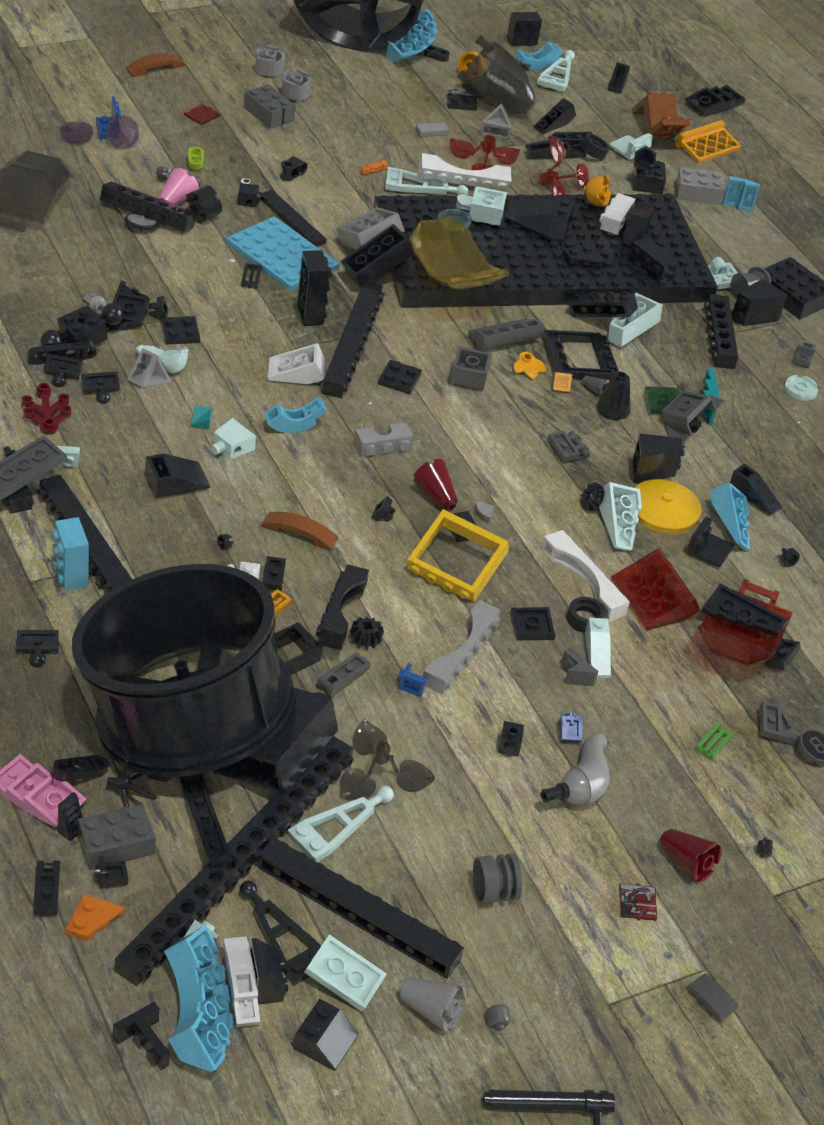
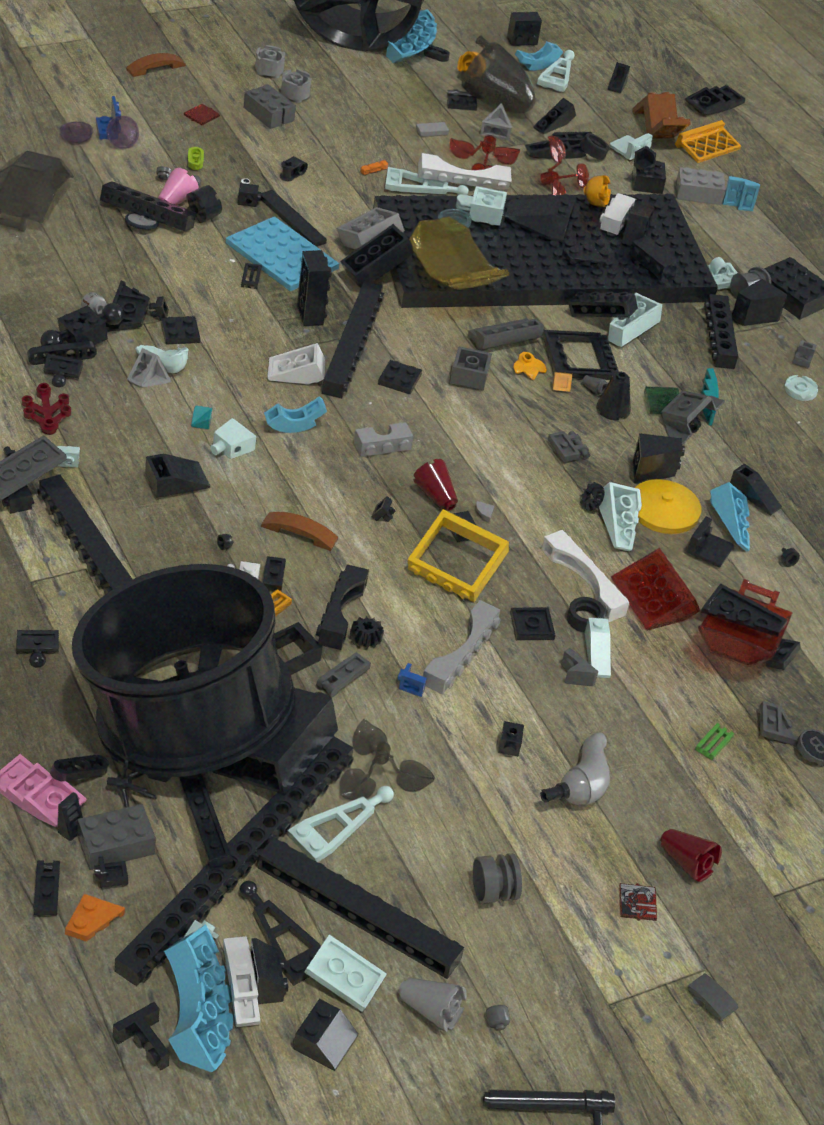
medium azure brick [52,517,89,591] -> none
black plate [81,371,120,404] -> none
bracket [558,713,583,743] -> none
black plate [757,837,773,858] -> none

